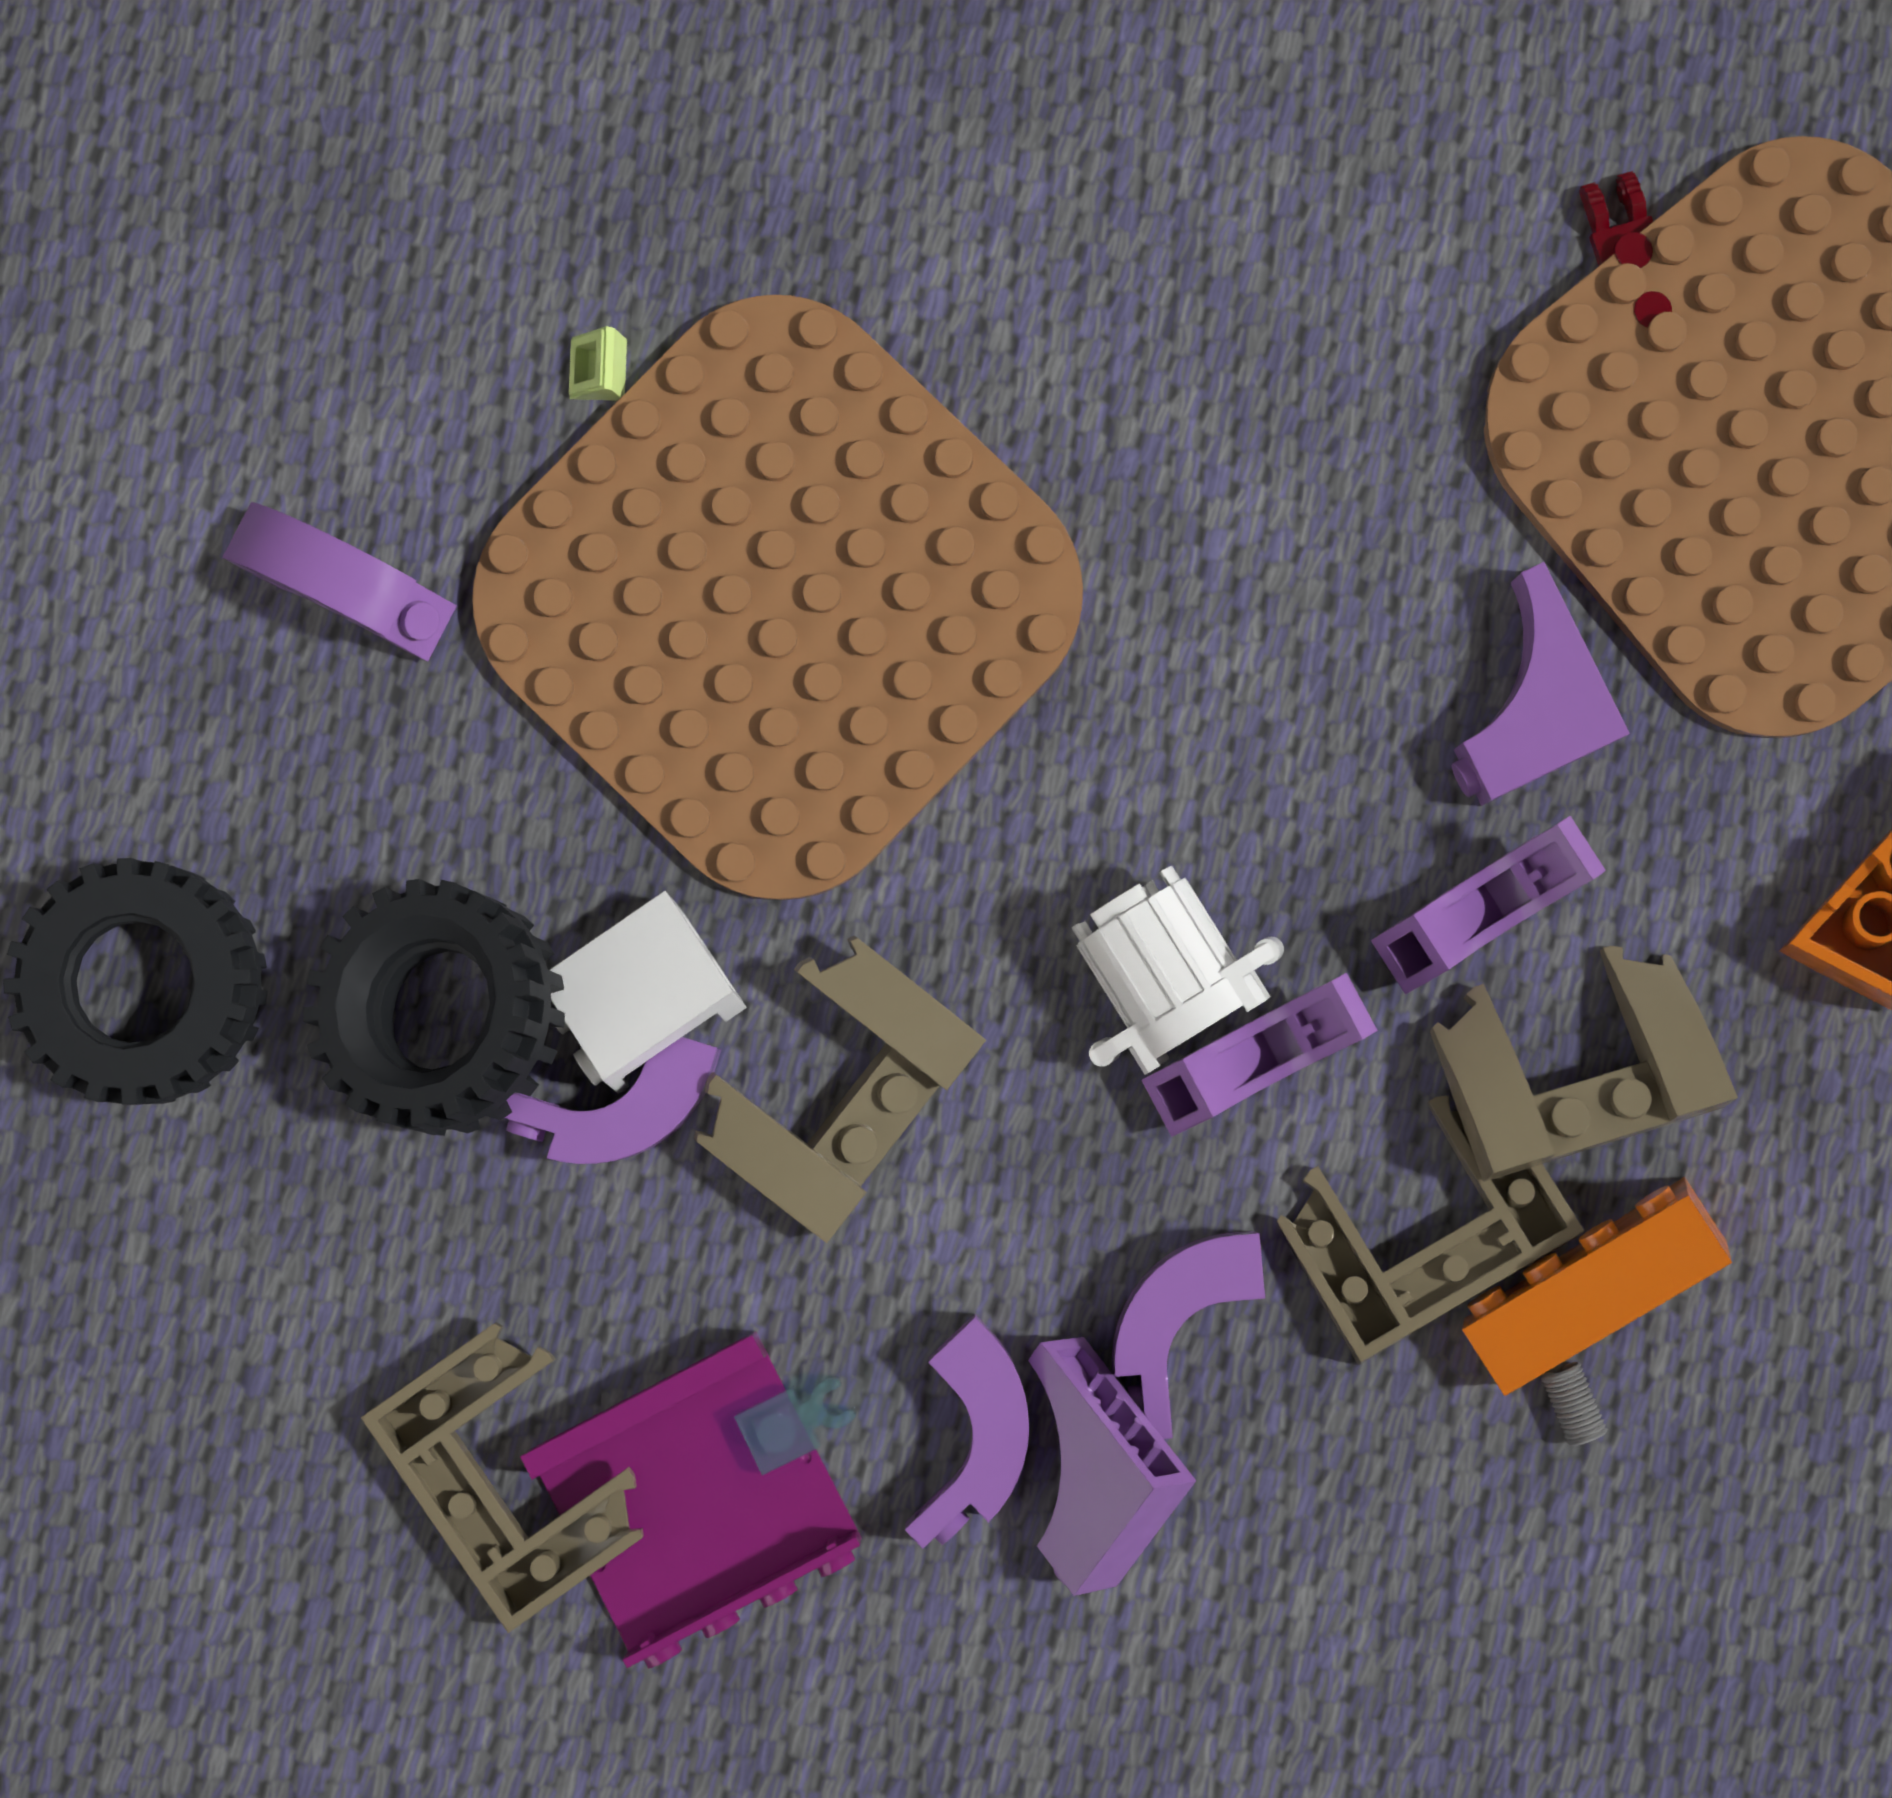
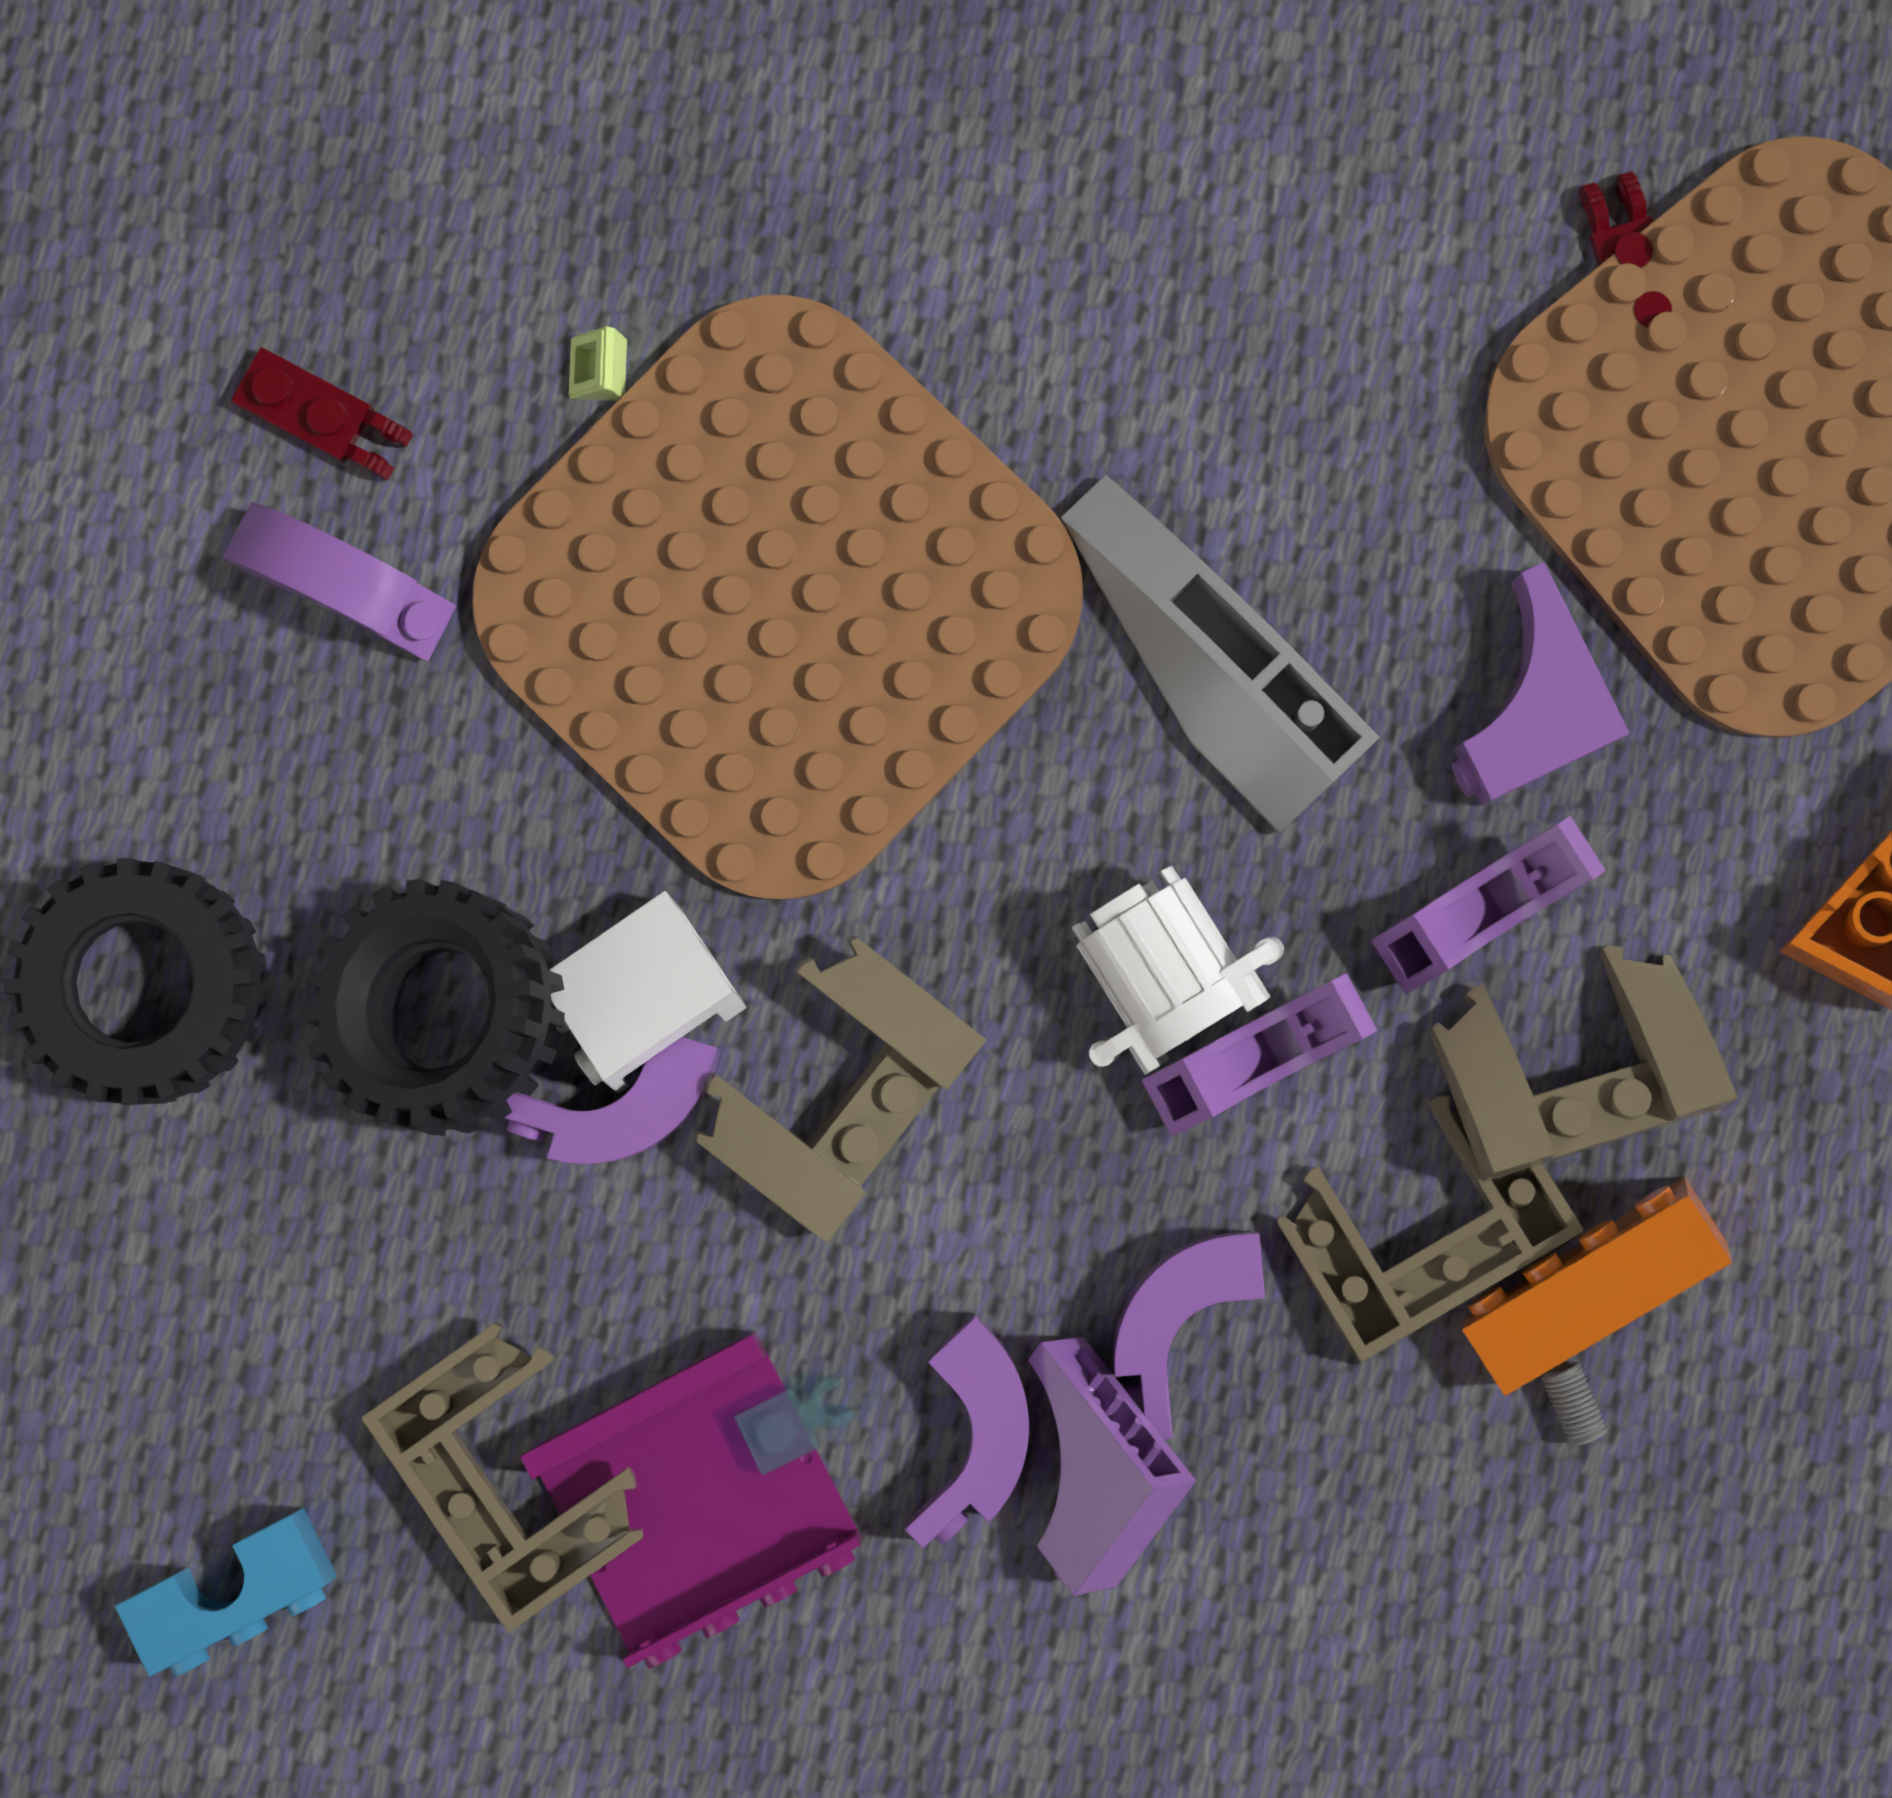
none -> dark azure arch [115,1508,338,1678]
none -> dark red hinge [231,347,413,481]
none -> light grey wedge [1060,475,1380,834]

